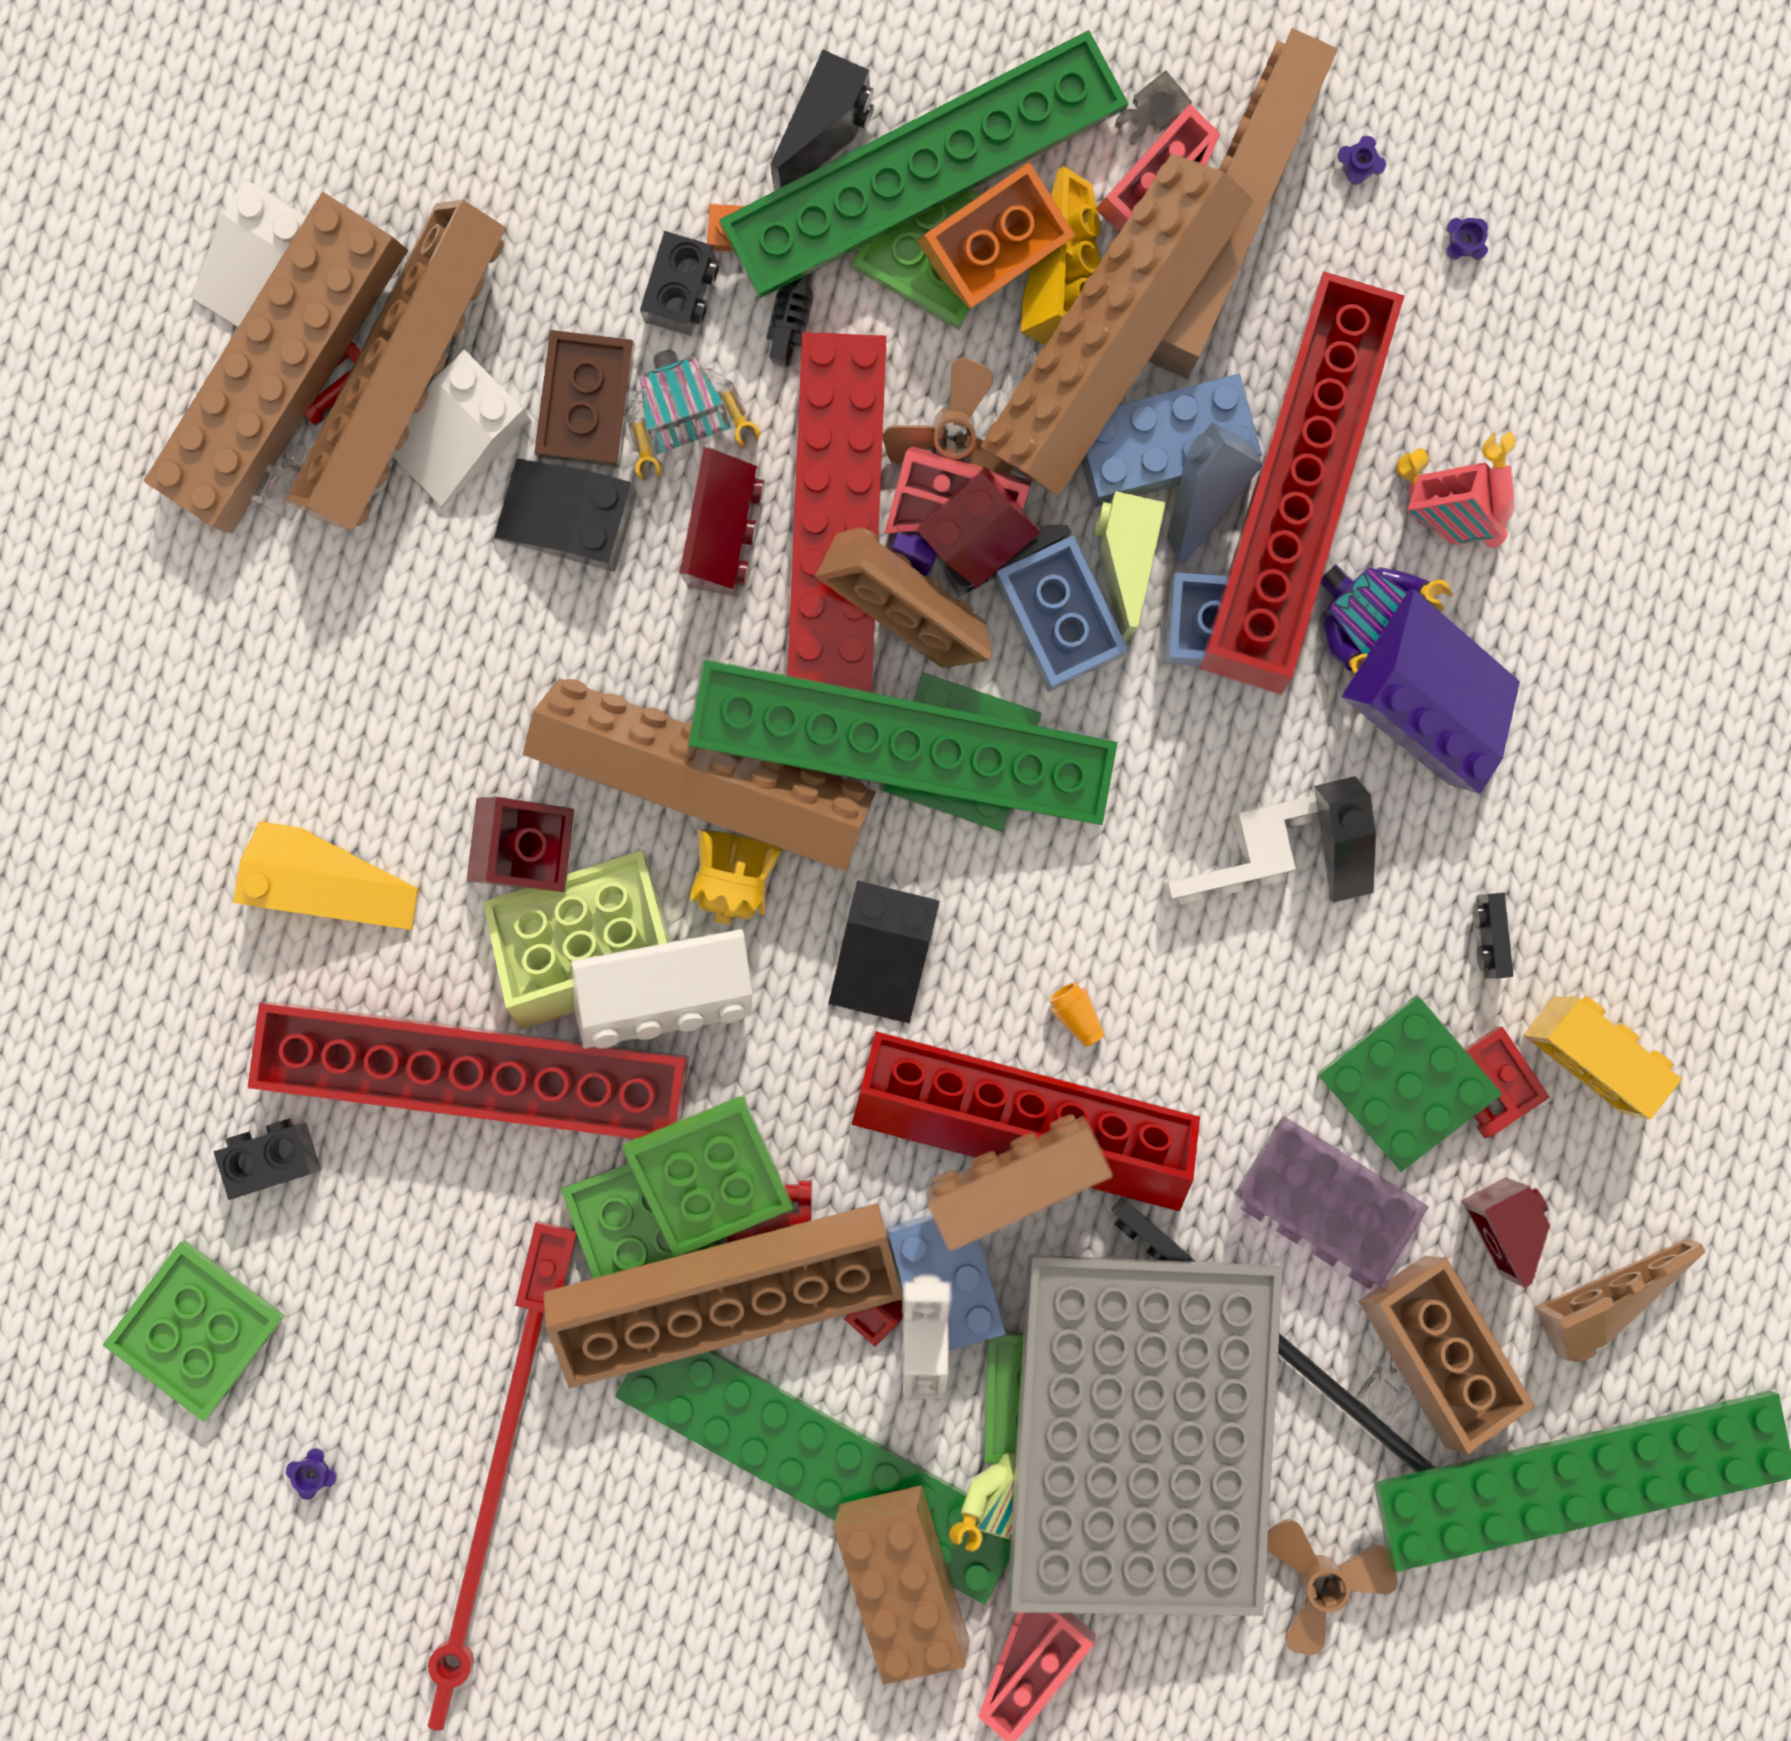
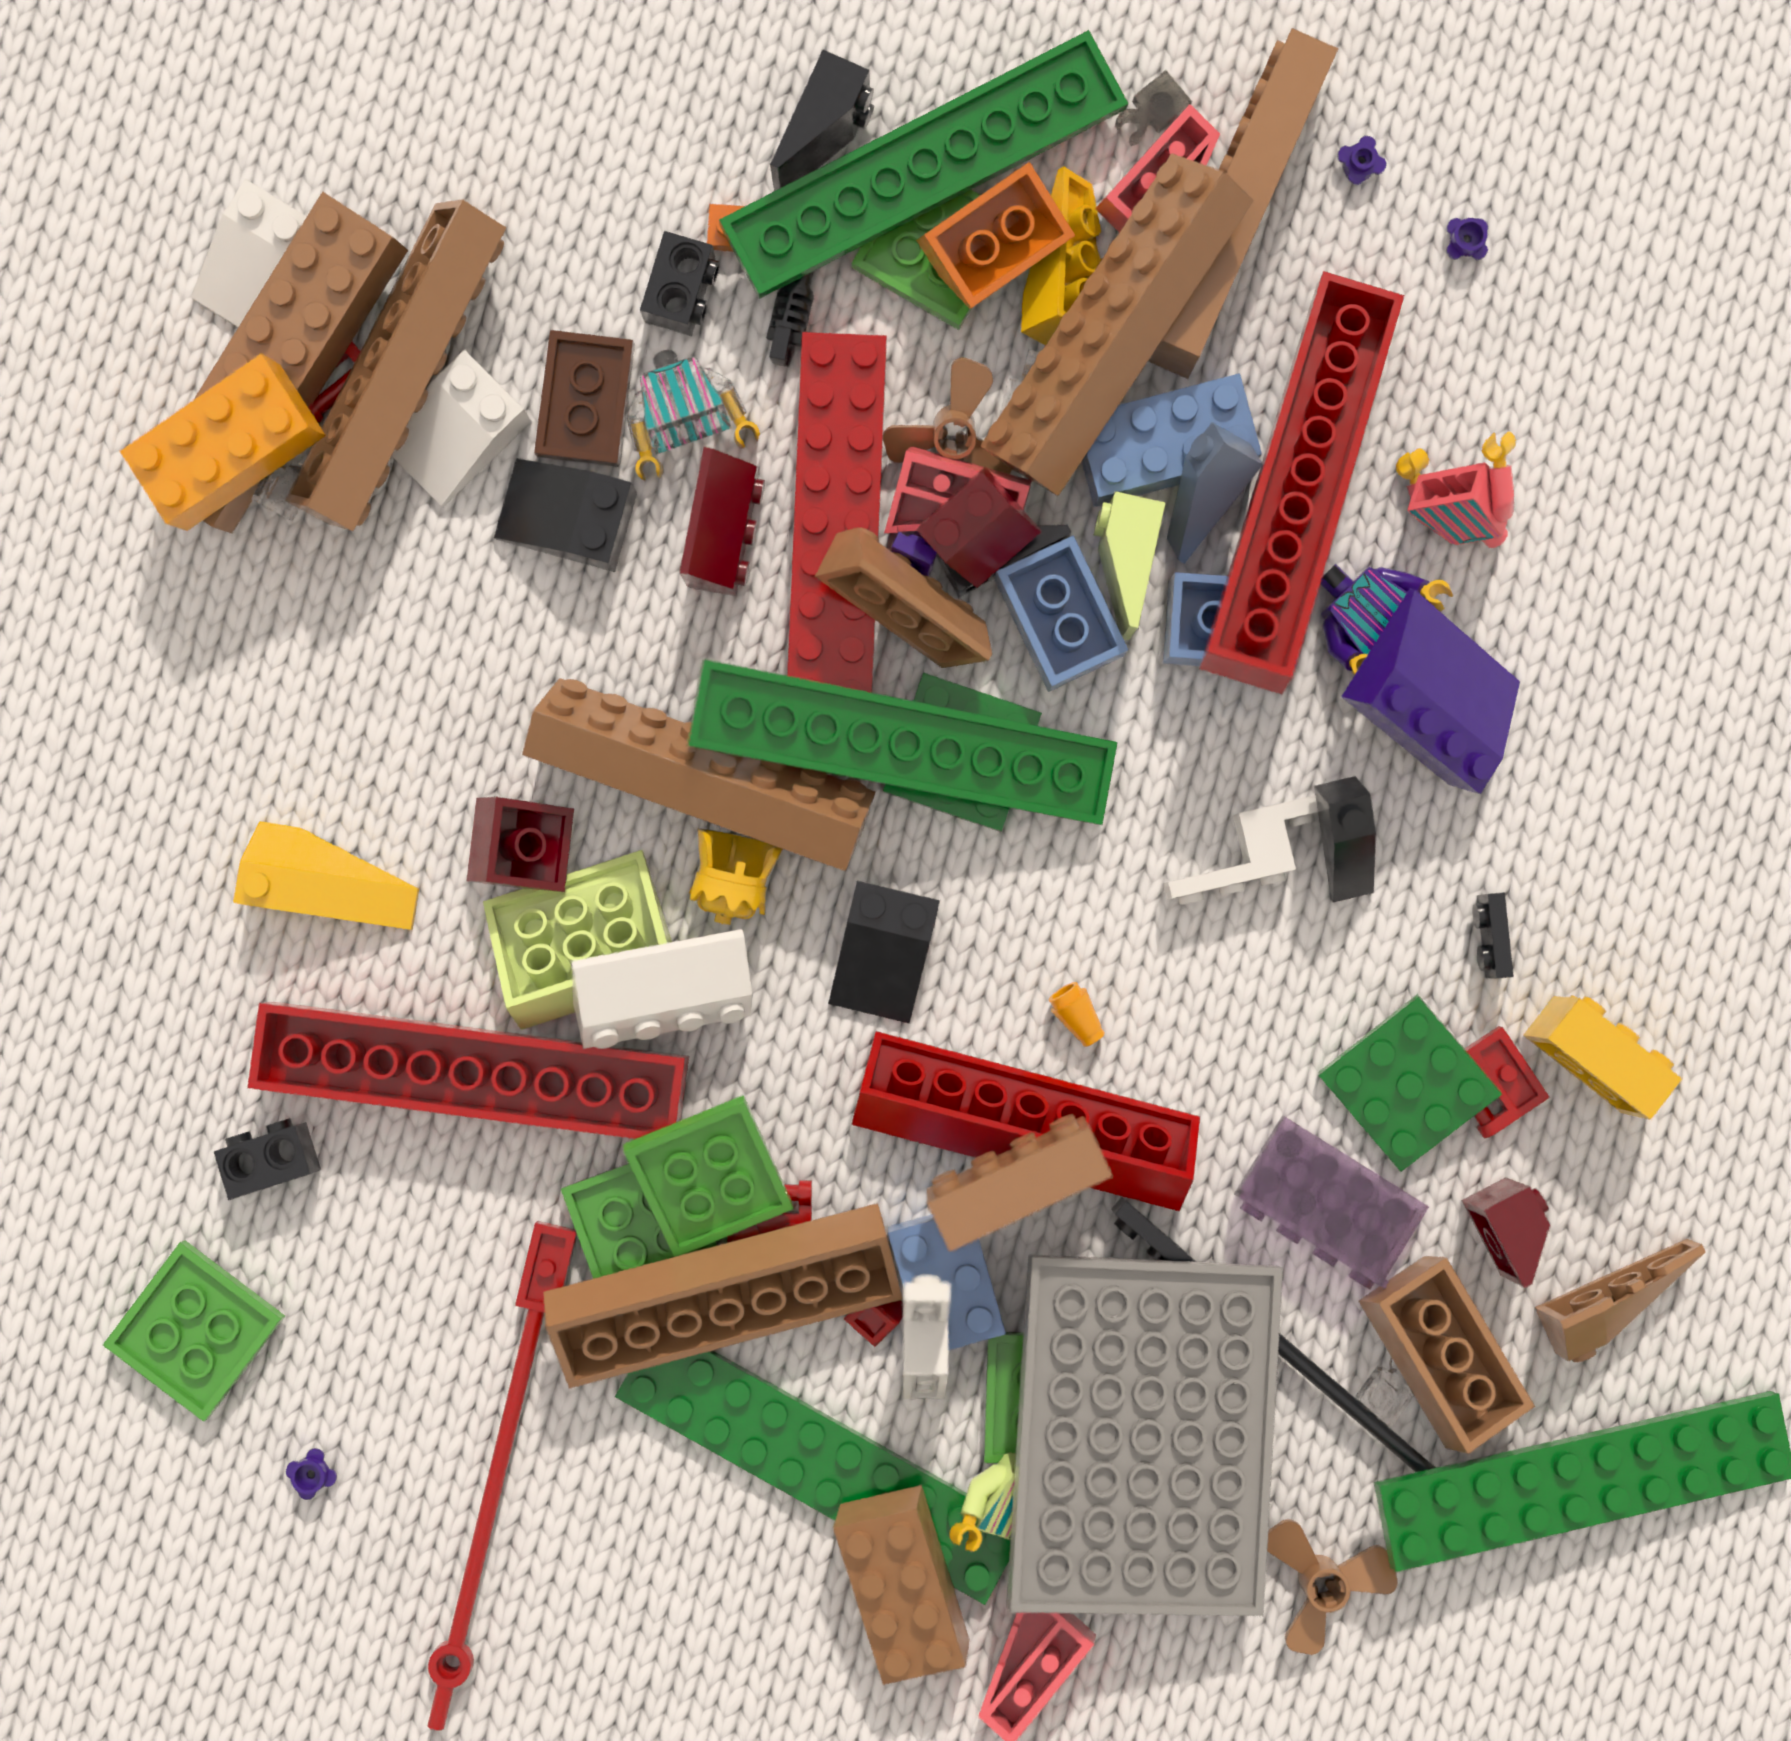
none -> light orange brick [120,353,326,531]

